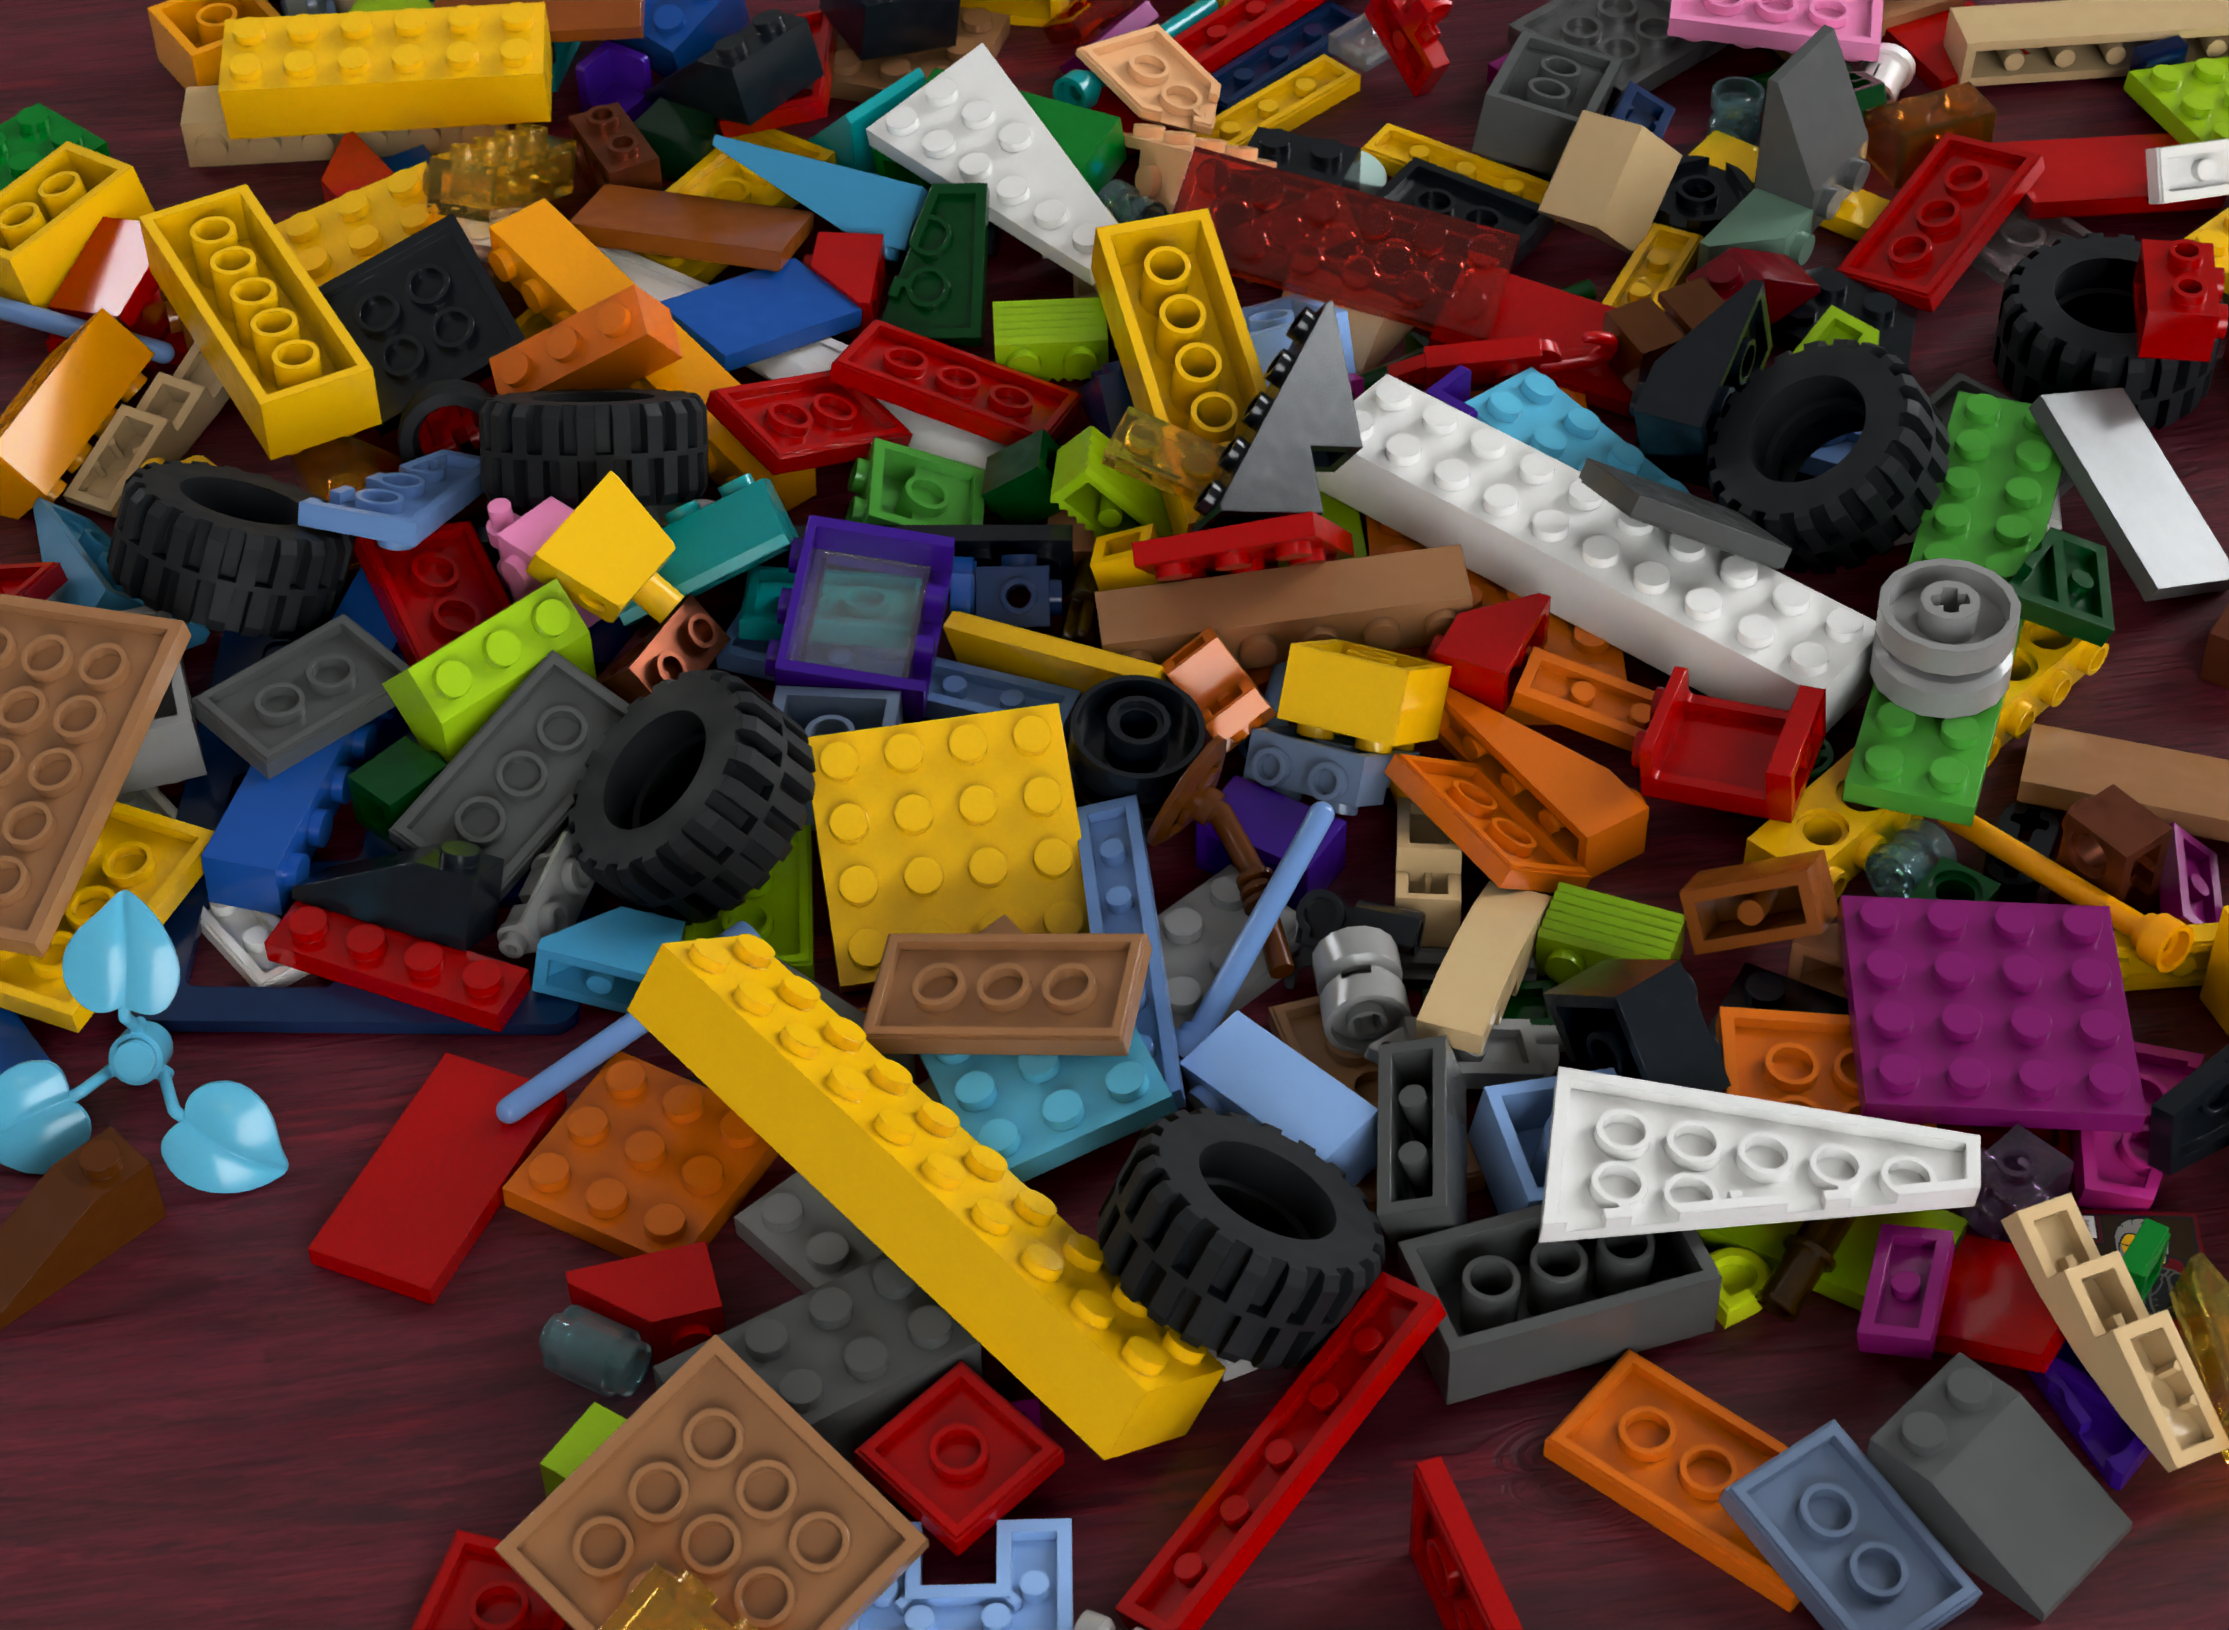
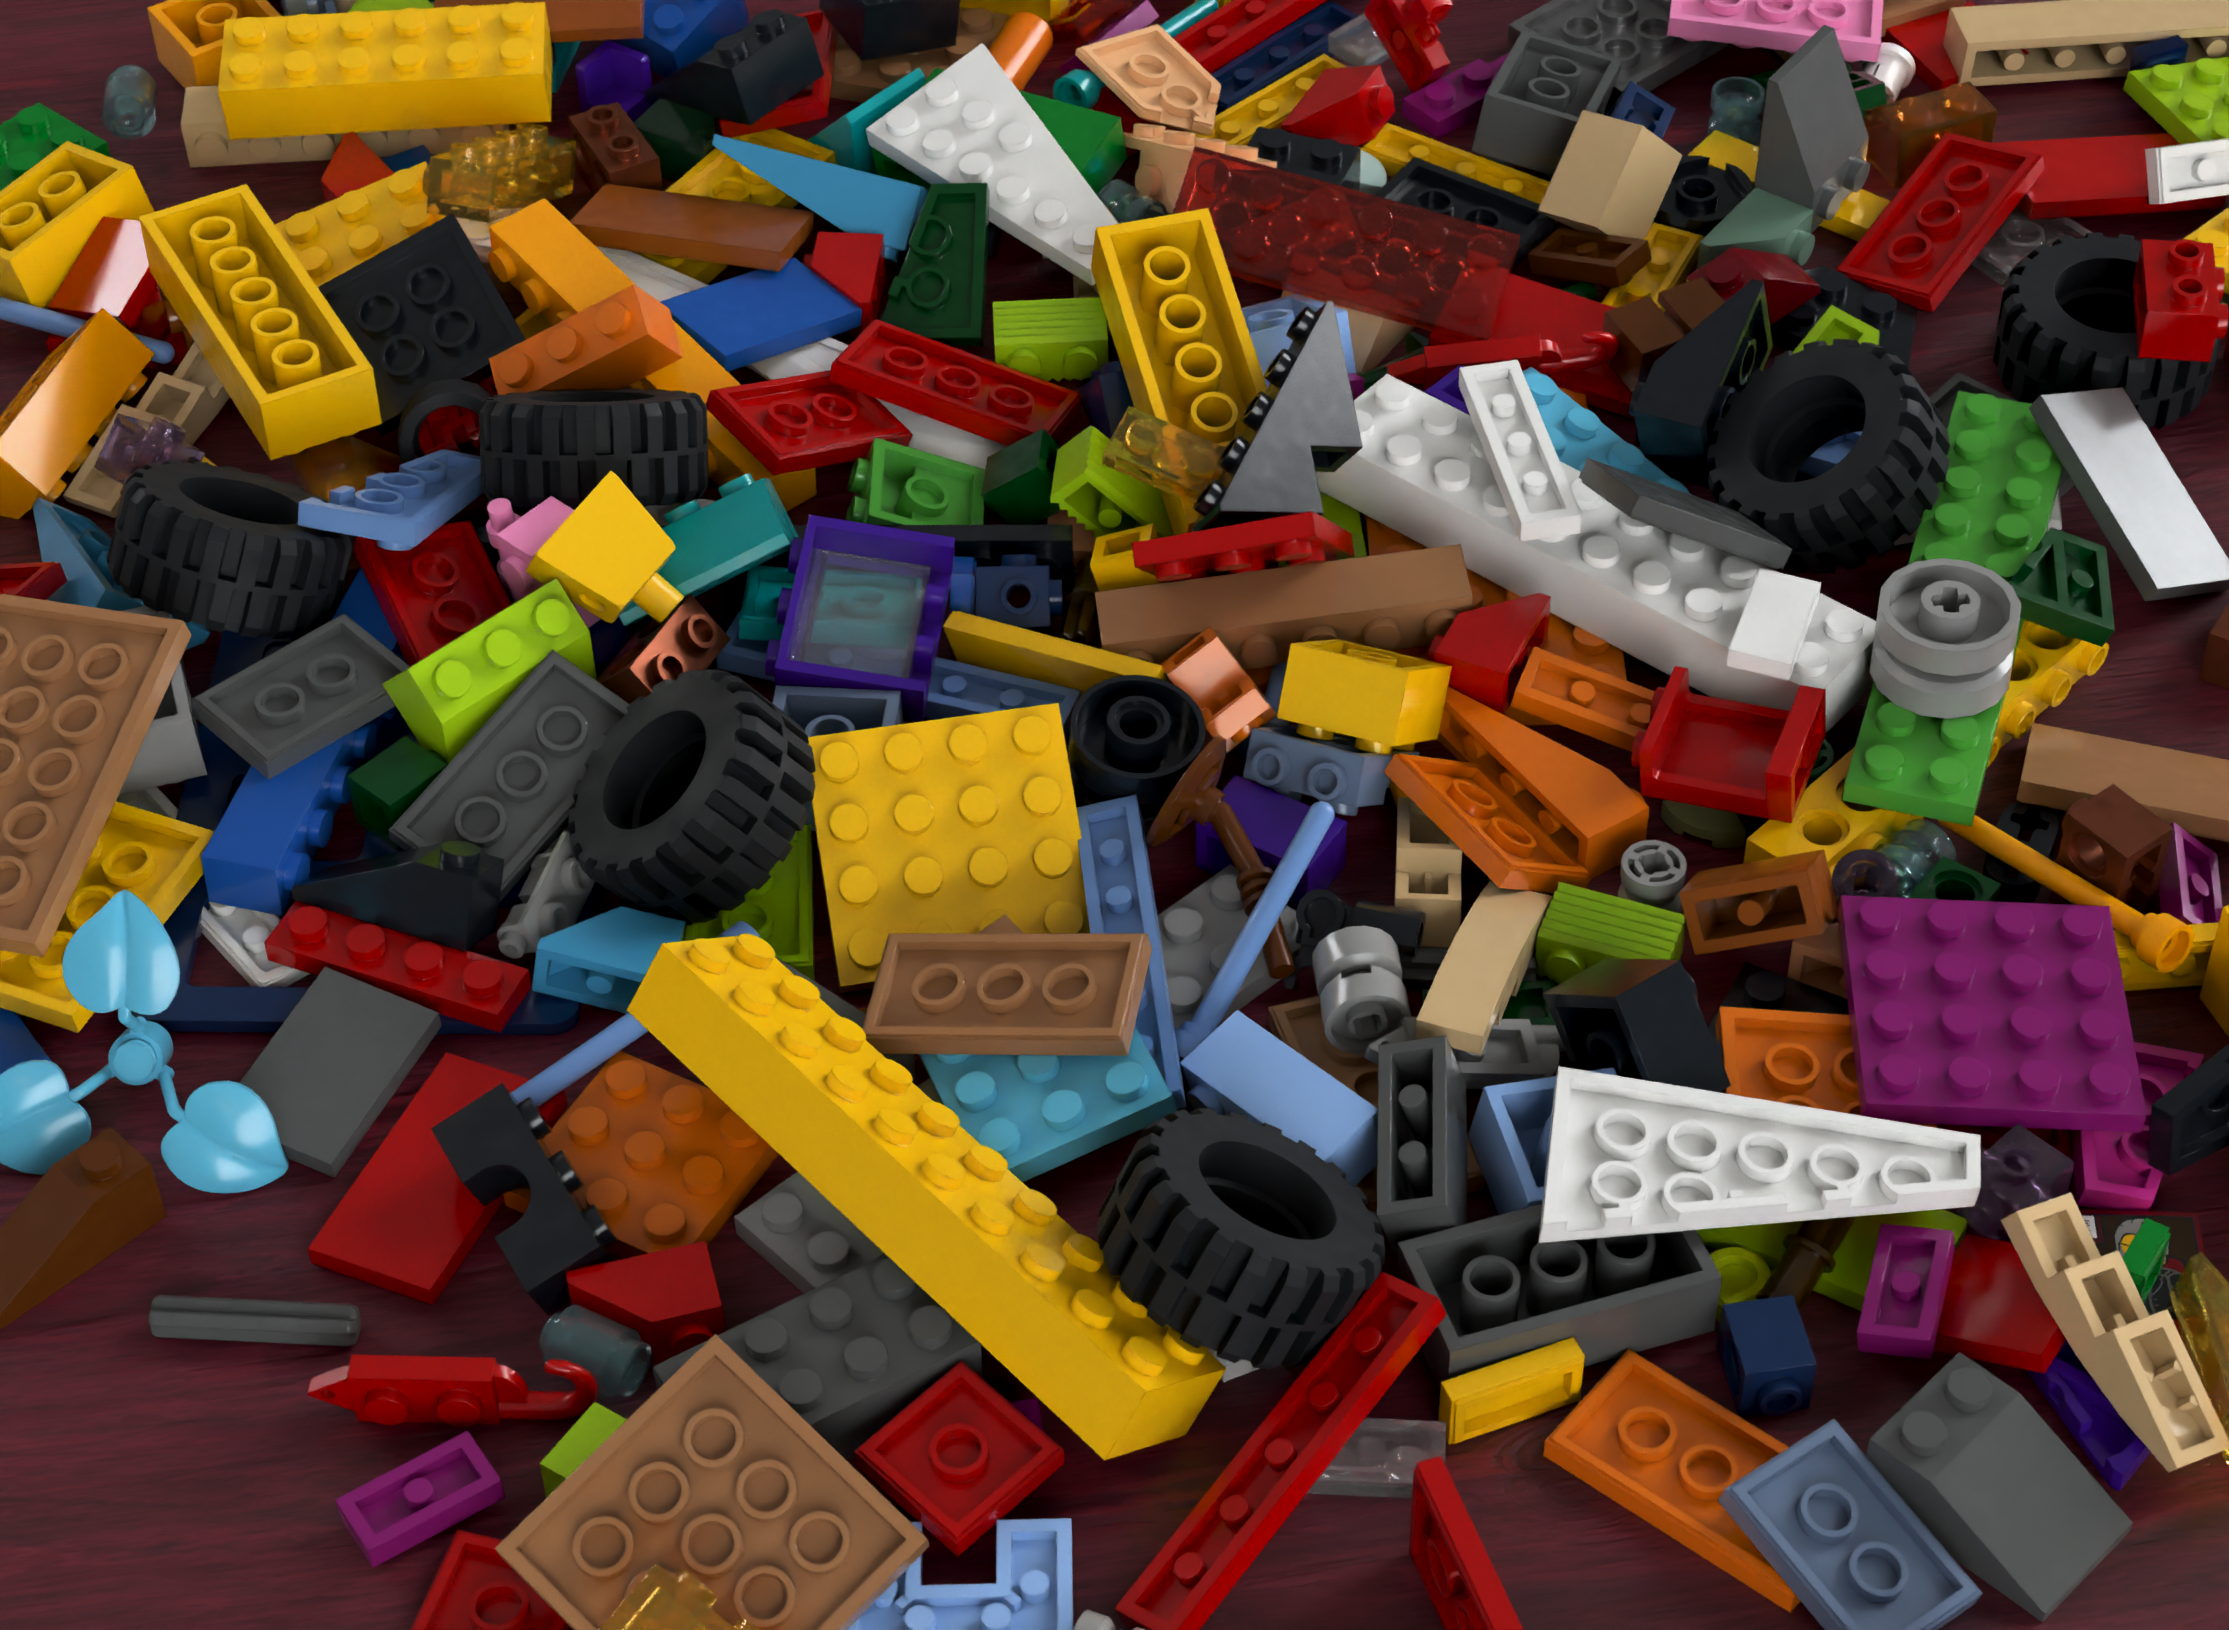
none -> brick [94,413,205,495]
none -> clear light blue brick [102,65,158,139]
none -> dark grey axle [149,1295,361,1347]
none -> dark grey tile [239,967,442,1178]
none -> red plate [307,1354,598,1427]
none -> magenta plate [335,1430,505,1568]
none -> black arch [431,1083,617,1315]
none -> orange brick [988,12,1053,91]
none -> red slope [1280,65,1396,147]
none -> clear plate [1307,1418,1446,1498]
none -> magenta plate [1402,58,1499,139]
none -> yellow tile [1438,1337,1585,1445]
none -> white plate [1458,360,1582,542]
none -> reddish brown plate [1527,228,1652,288]
none -> light grey wheel [1617,840,1687,913]
none -> olive tile [1661,800,1746,848]
none -> dark blue brick [1716,1295,1817,1417]
none -> white tile [1726,568,1821,681]
none -> cone [1832,849,1899,901]

